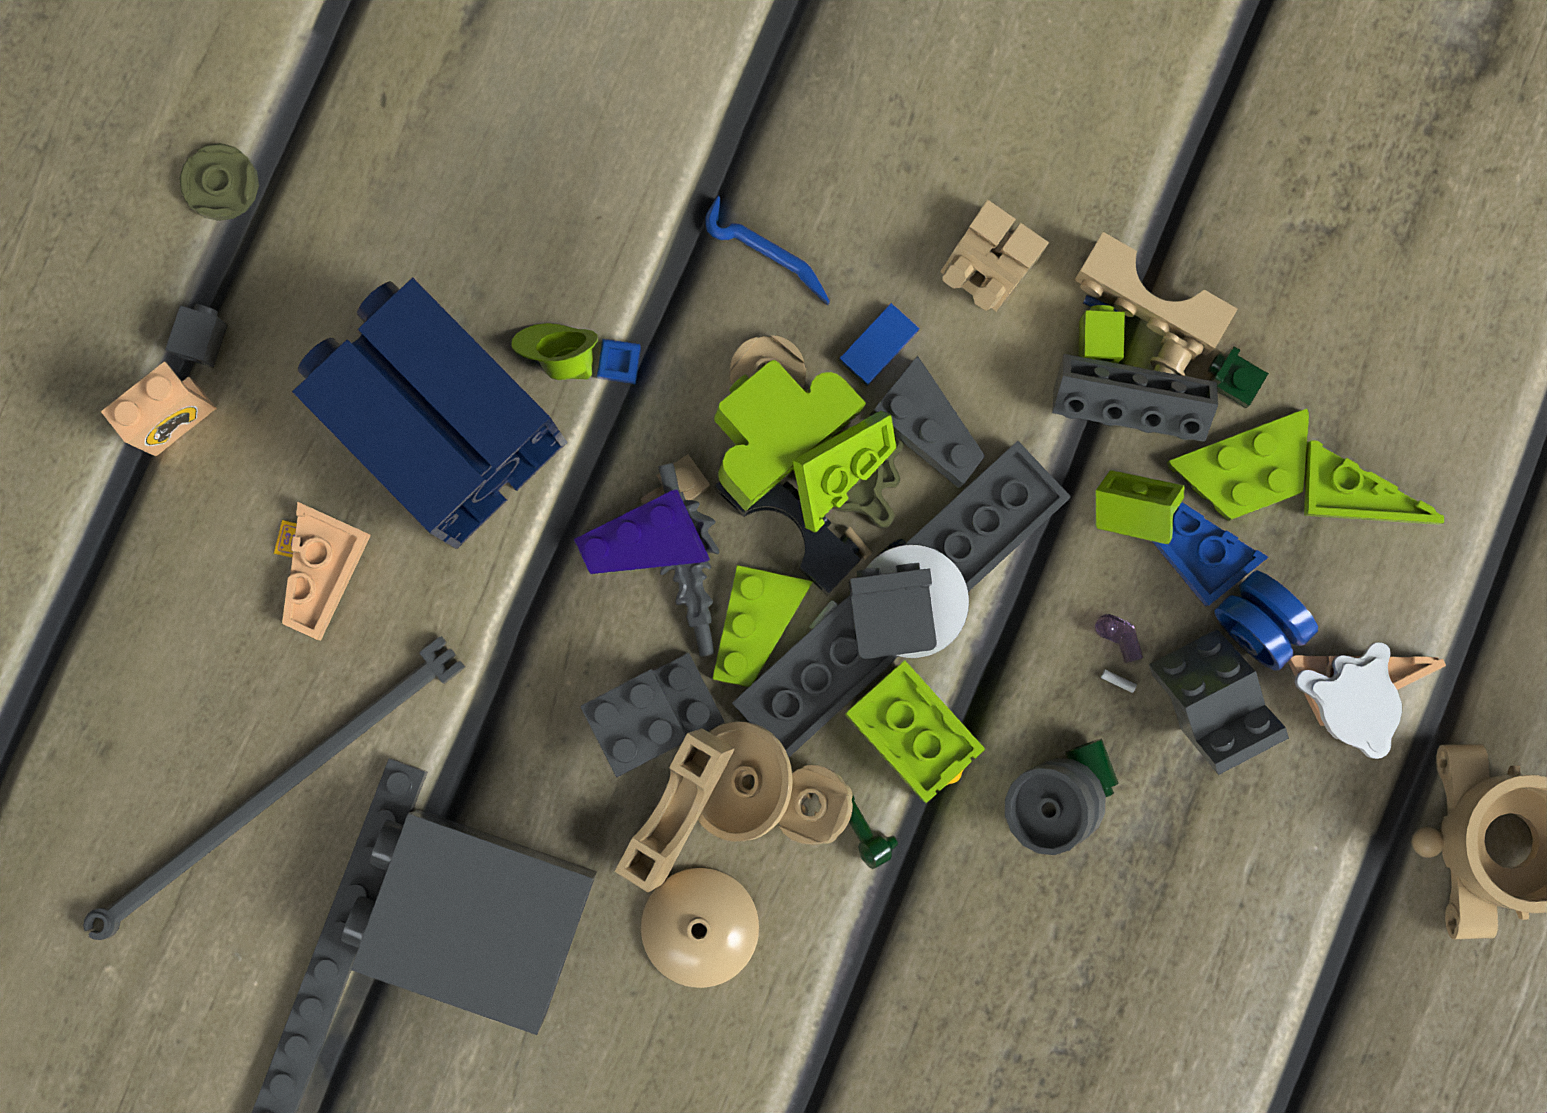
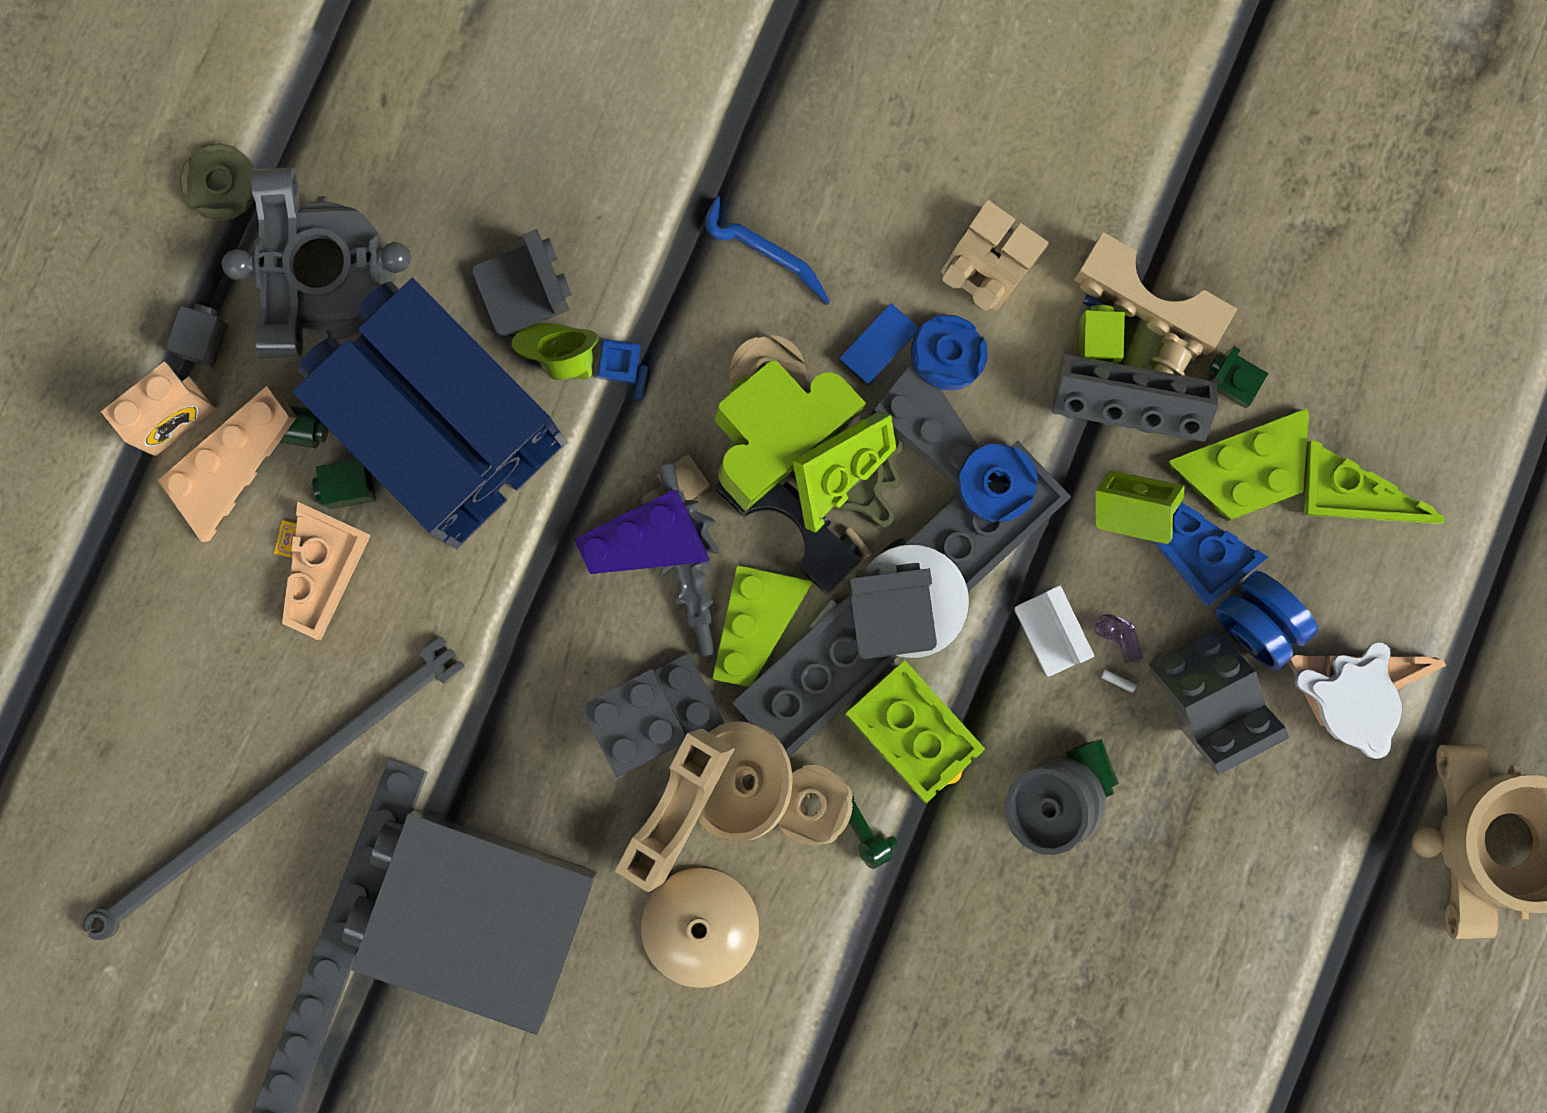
none -> light nougat wing [158,386,297,542]
none -> dark grey piece [222,167,411,359]
none -> dark green brick [279,405,329,449]
none -> dark green brick [312,459,376,509]
none -> dark grey bracket [473,229,572,336]
none -> dark blue piece [633,365,649,401]
none -> blue tile [911,315,988,390]
none -> blue plate [958,444,1038,523]
none -> white panel [1014,585,1095,676]

